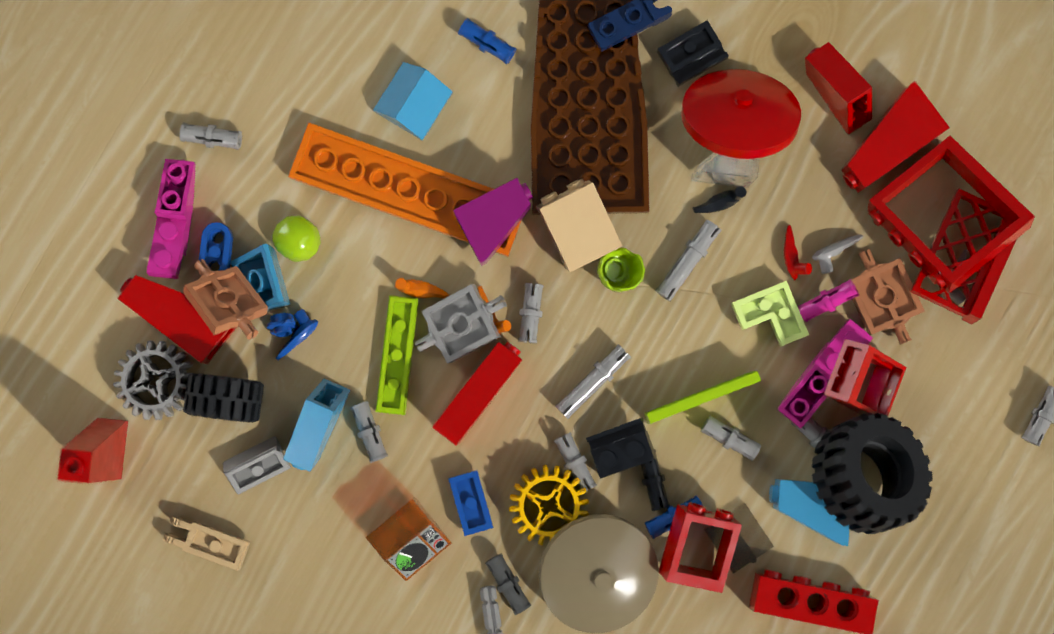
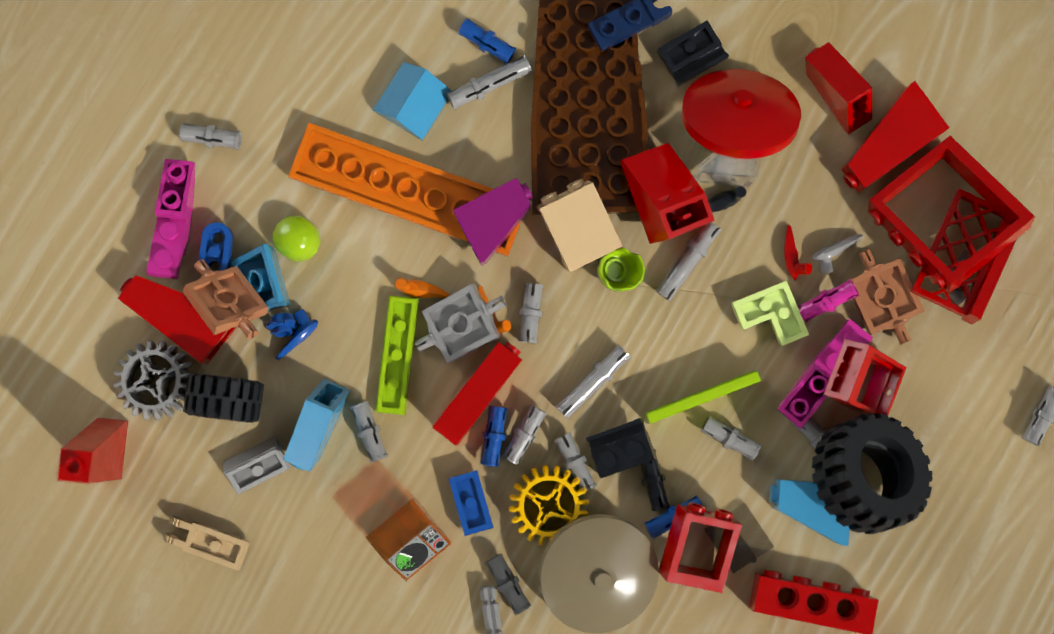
none -> light grey pin [446,55,532,110]
none -> blue pin [480,405,508,467]
none -> light grey pin [502,405,547,465]
none -> red slope [620,142,715,244]

